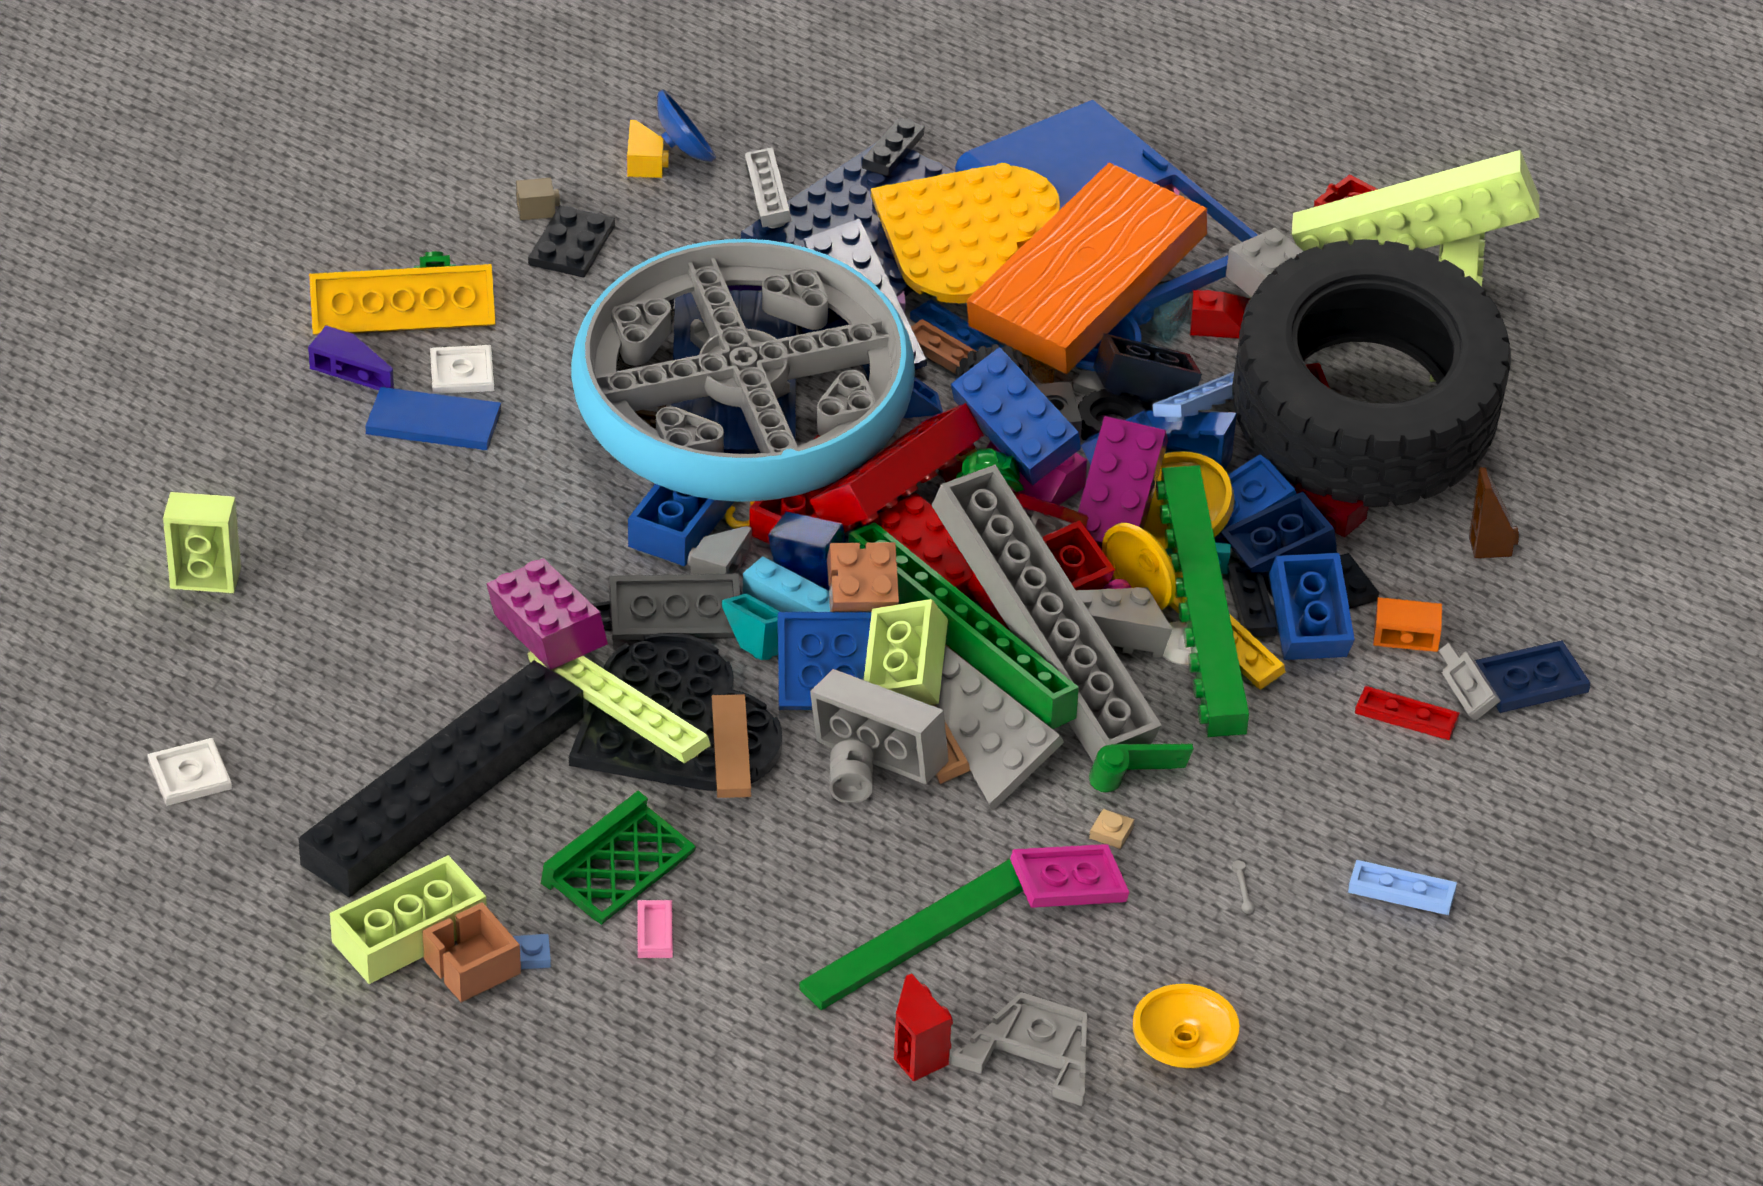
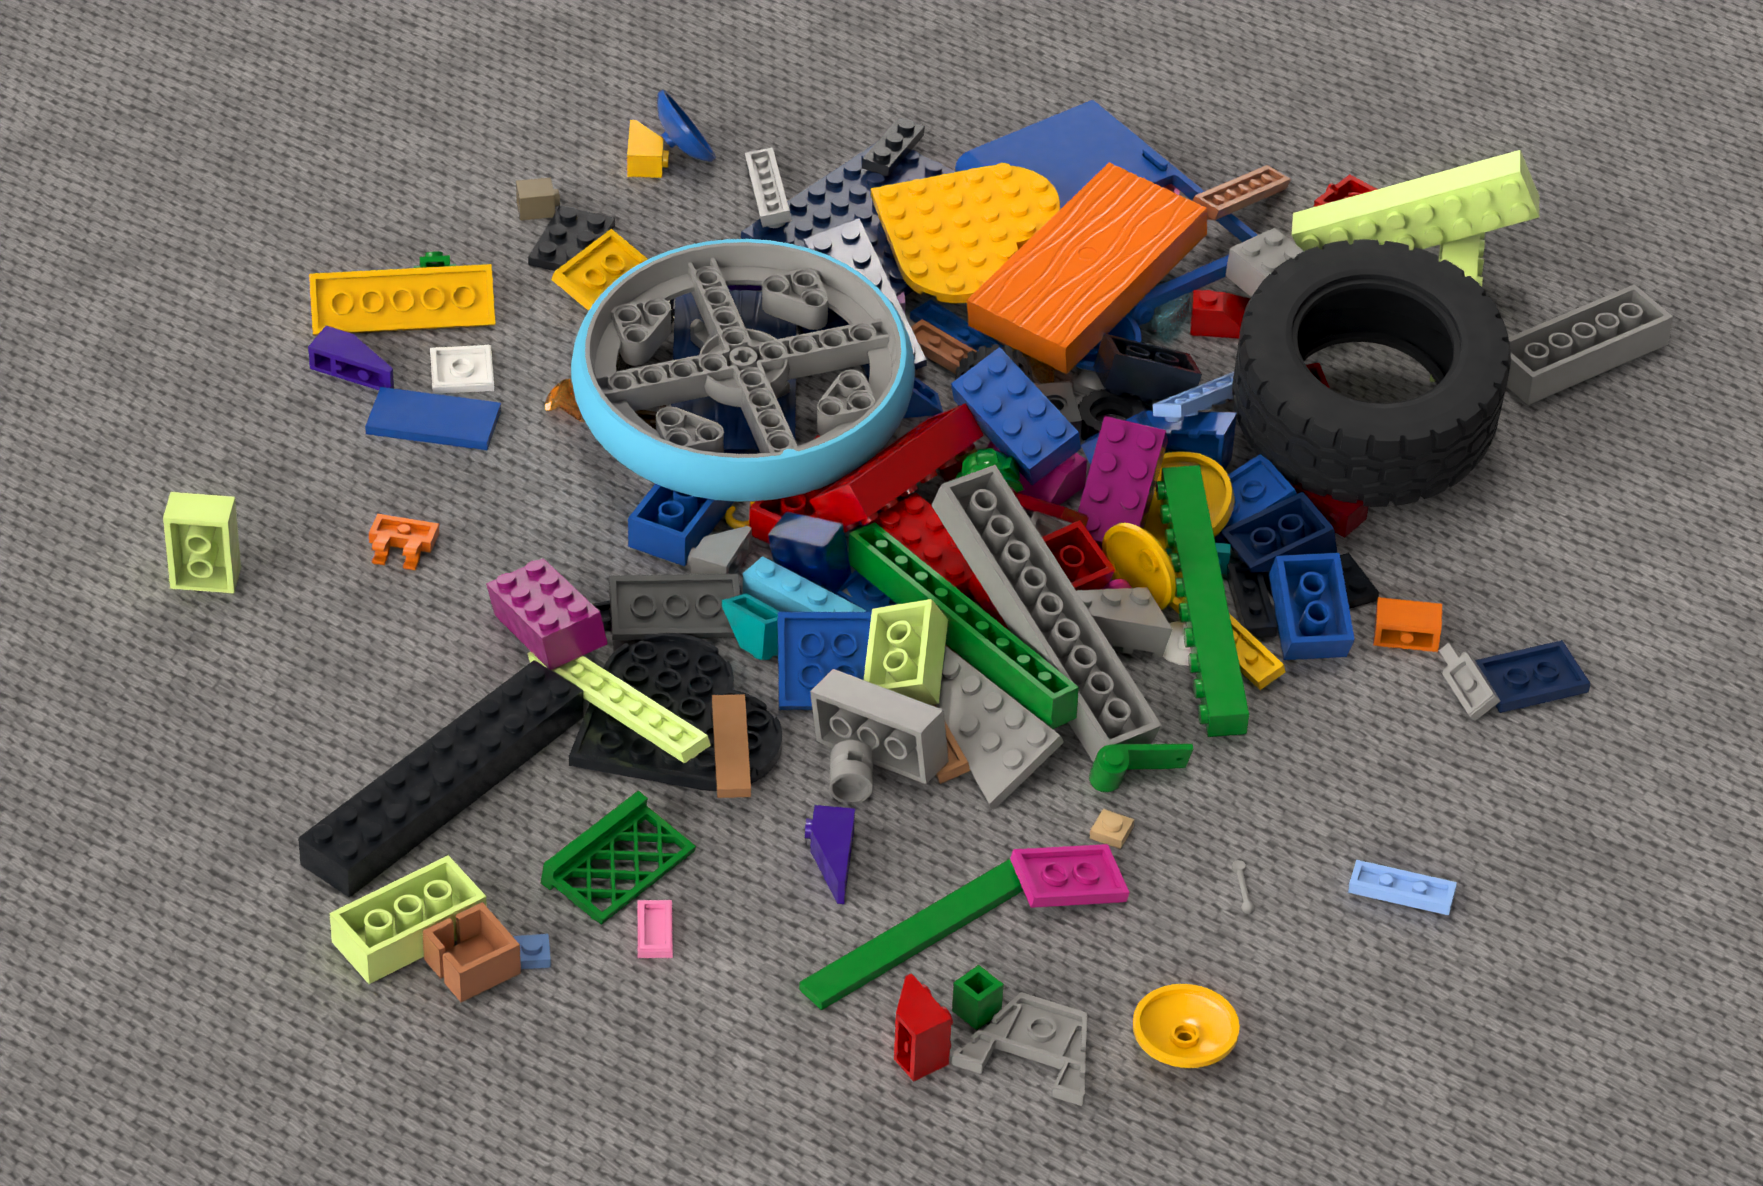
white tile [147,738,232,806] -> none
nougat piece [827,542,899,612] -> none
red tile [1355,686,1460,740] -> none
reddish brown slope [1469,467,1519,558] -> none
none -> orange plate [369,514,439,570]
none -> clear orange plate [544,379,585,422]
none -> yellow plate [551,229,648,311]
none -> dark purple slope [805,805,855,904]
none -> green brick [952,965,1004,1030]
none -> nougat plate [1193,165,1291,221]
none -> light grey brick [1506,284,1673,405]

